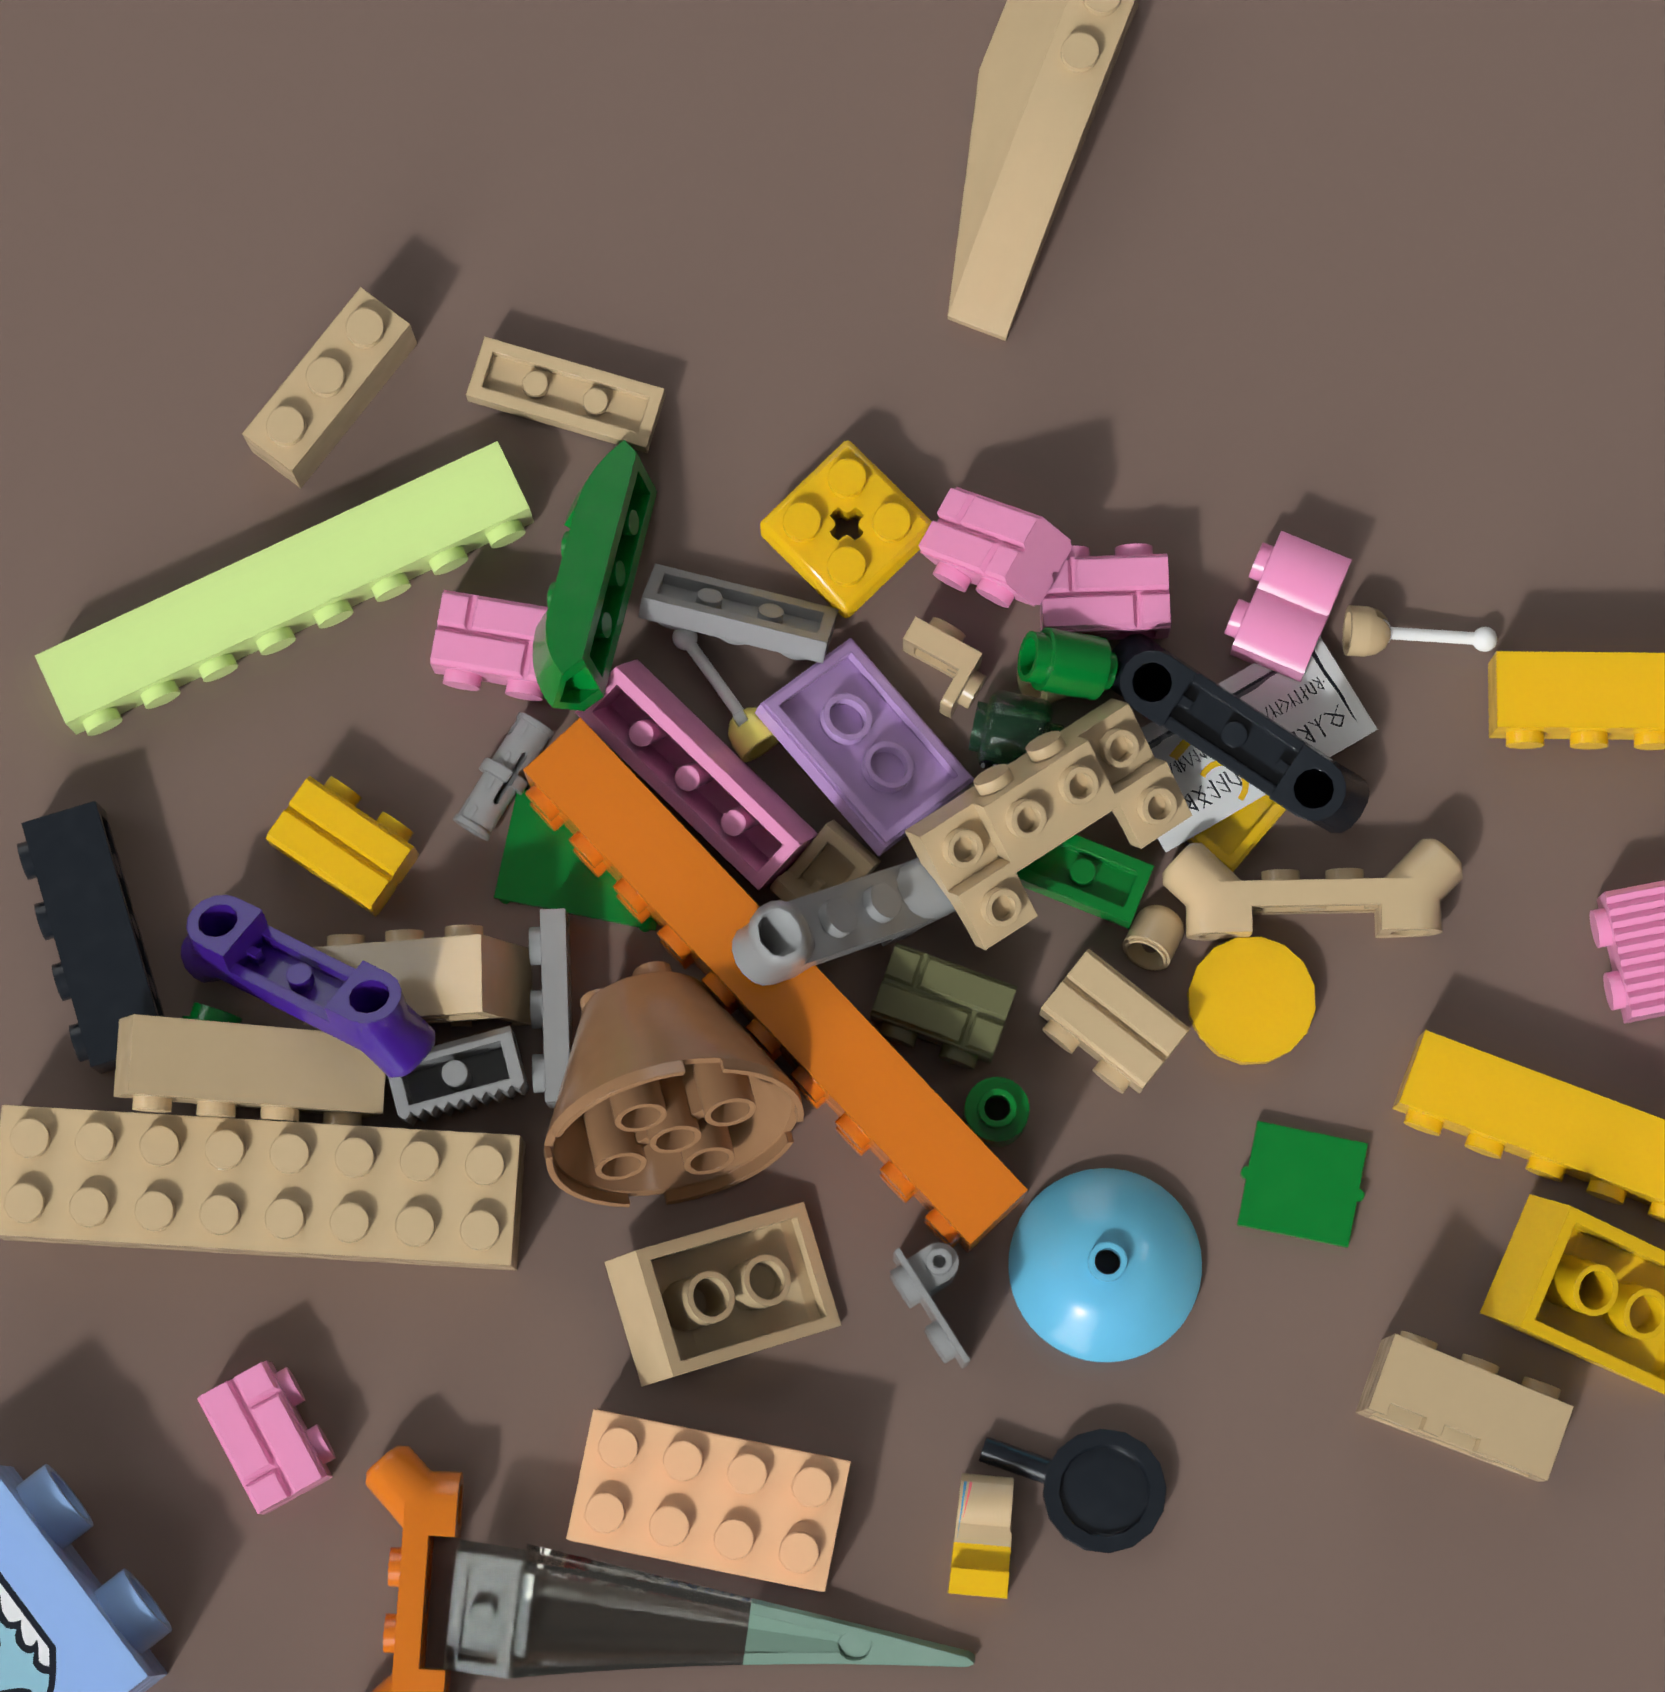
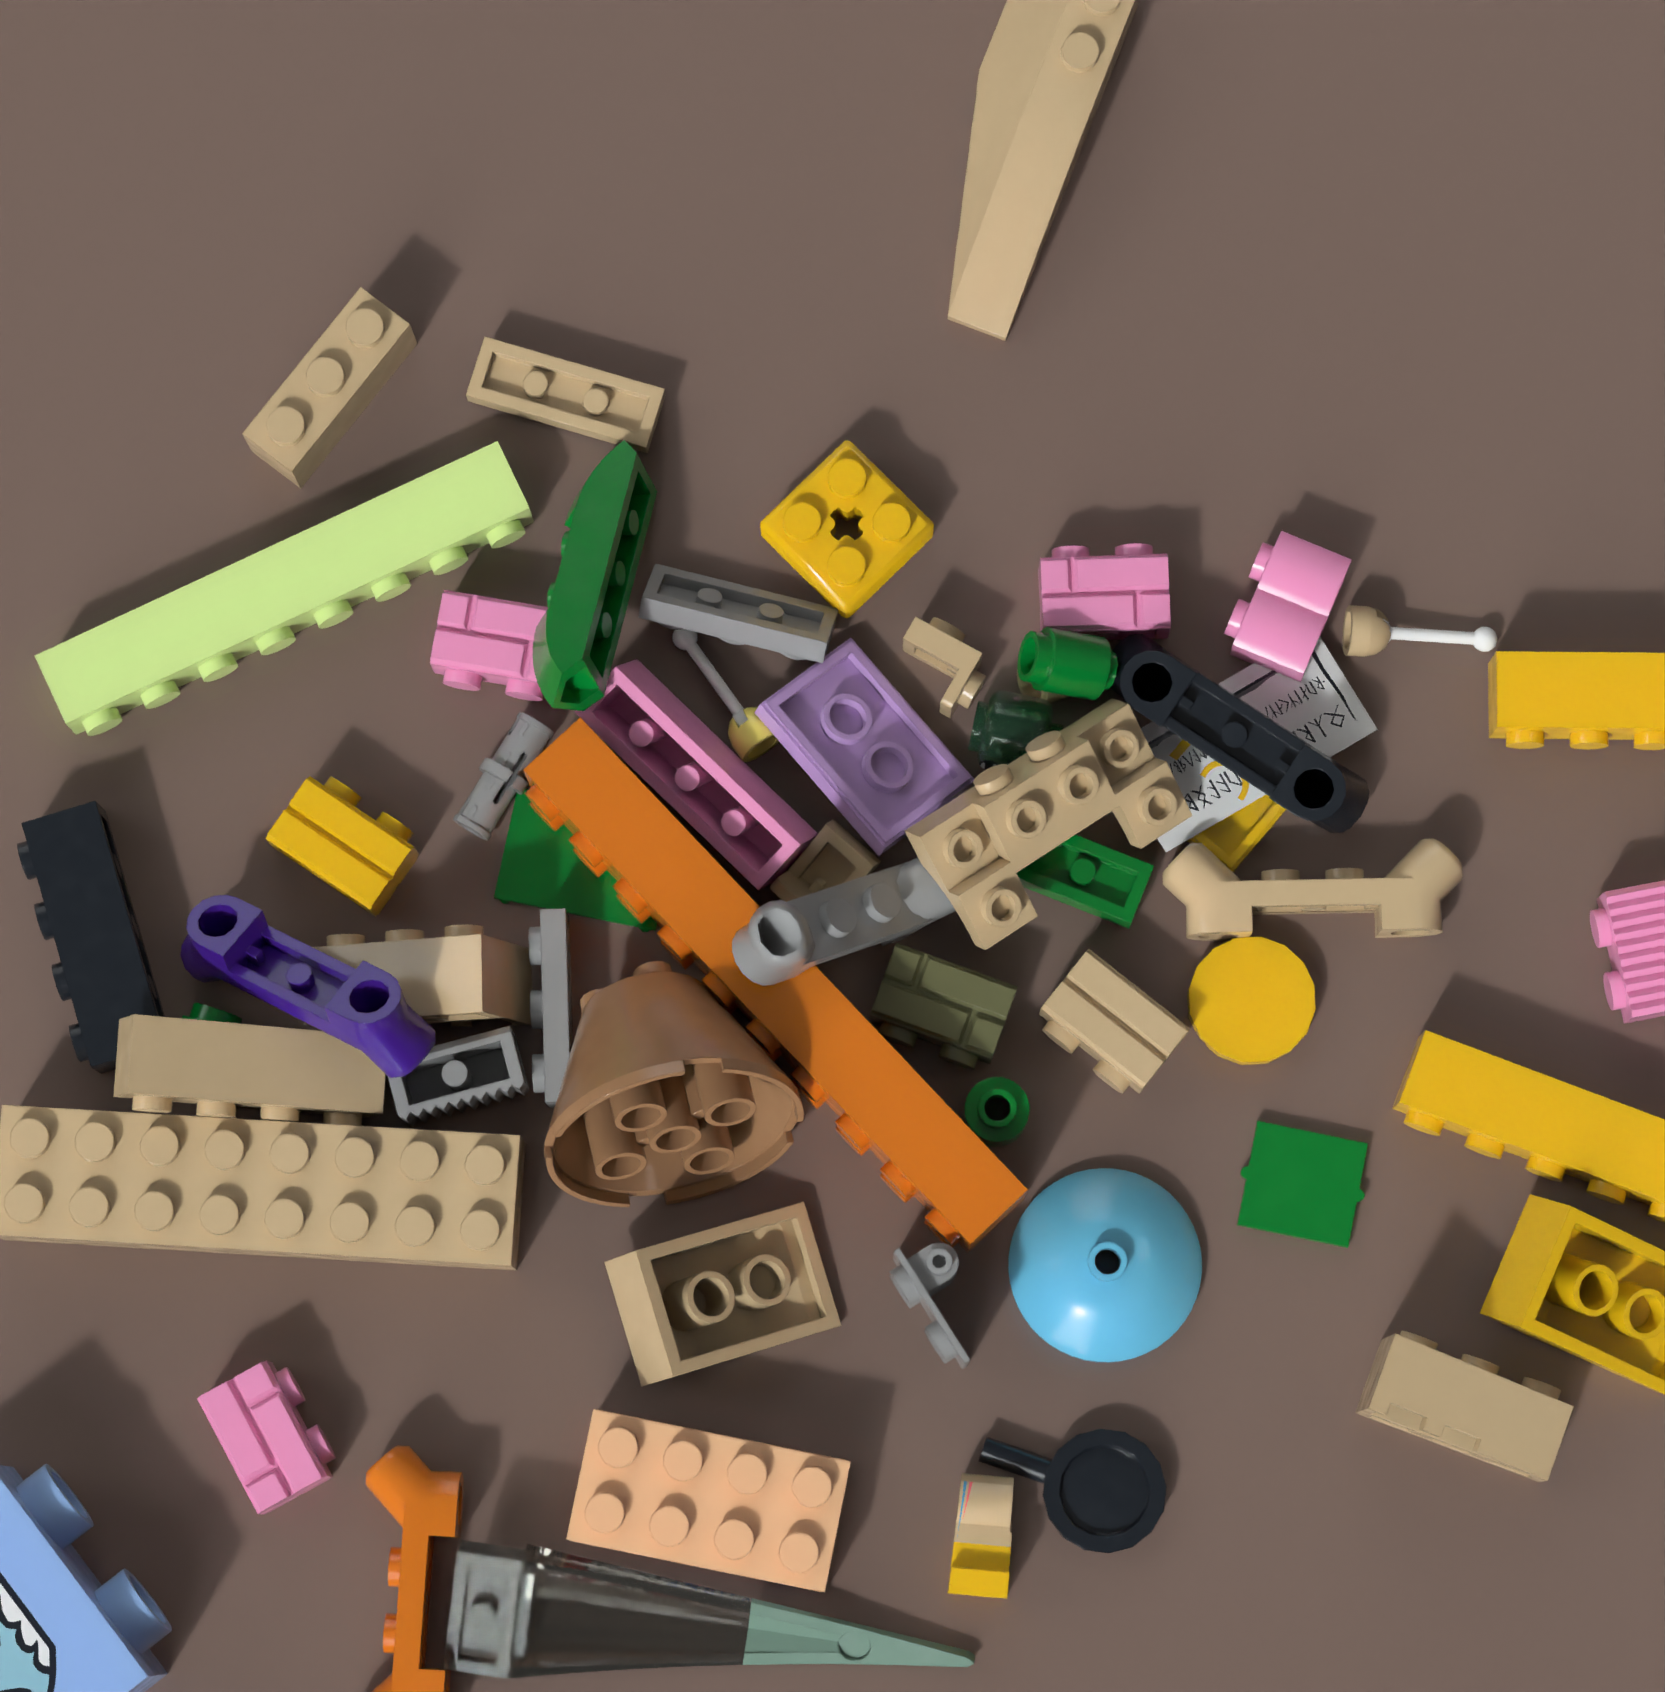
bright pink brick [918,487,1072,608] -> none
tan piece [1123,905,1184,970] -> none

